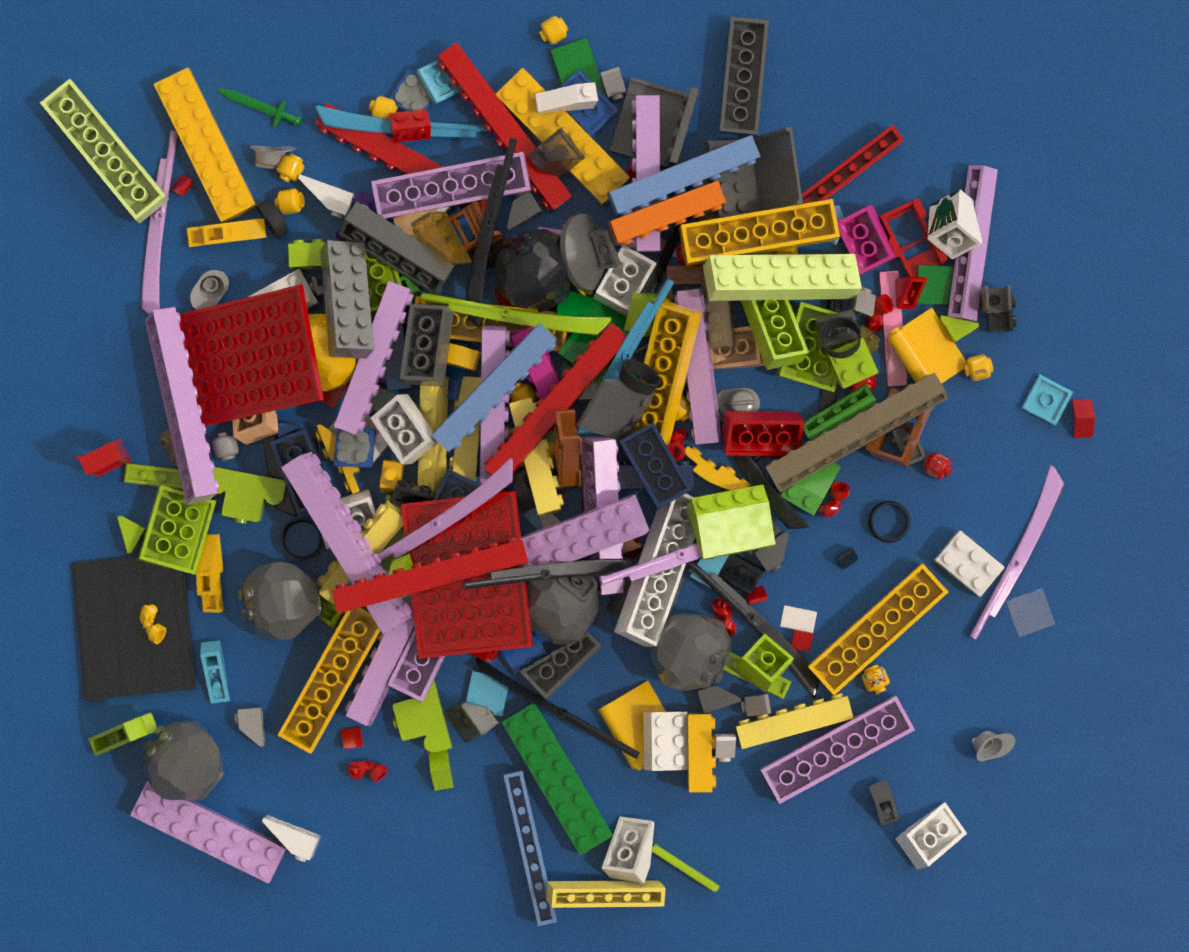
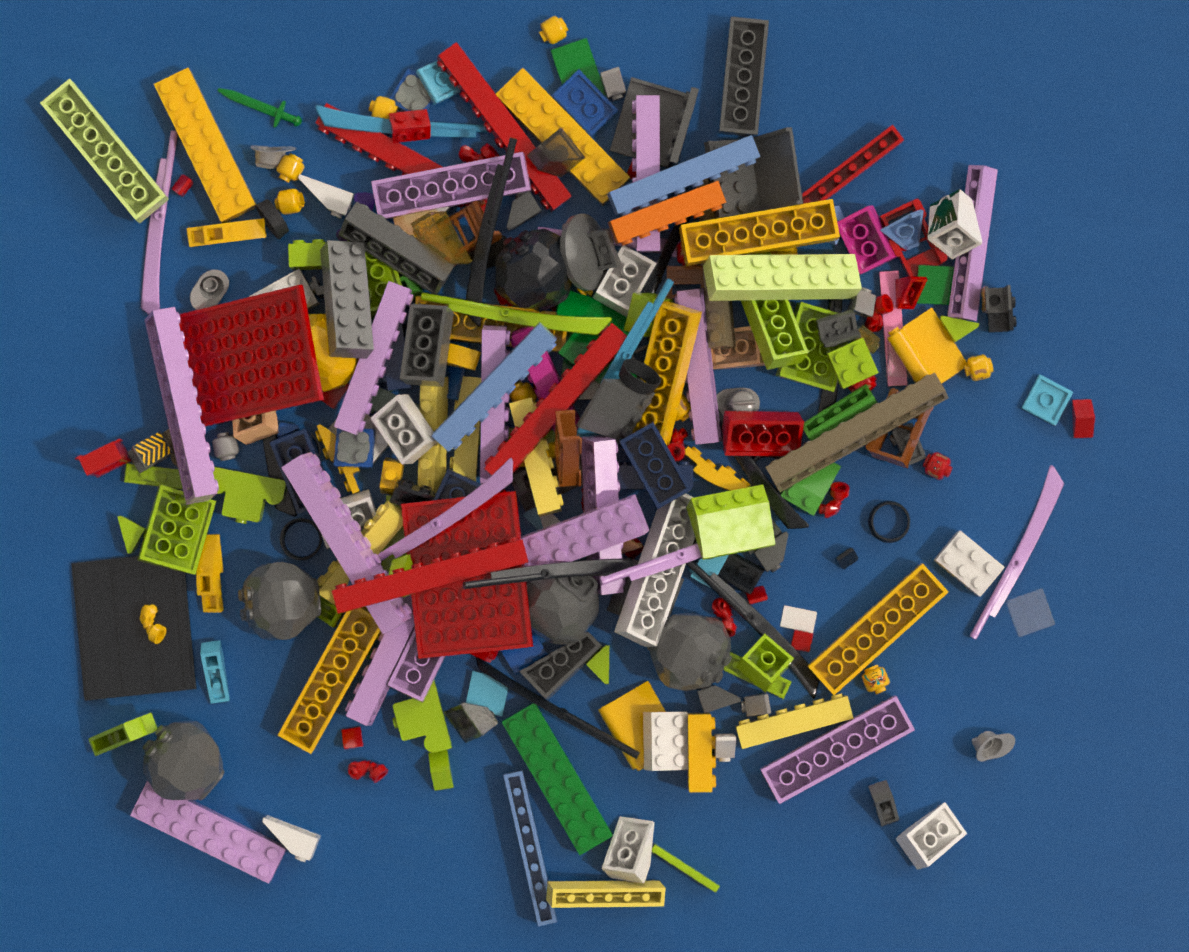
light grey slope [235,707,266,746] -> none
white slope [534,83,598,113] -> none
black tyre [819,317,861,359] -> none
none -> piece [127,431,173,473]
none -> red arm [458,143,499,163]
none -> lime slope [586,645,610,684]
none -> medium blue slope [880,209,924,250]

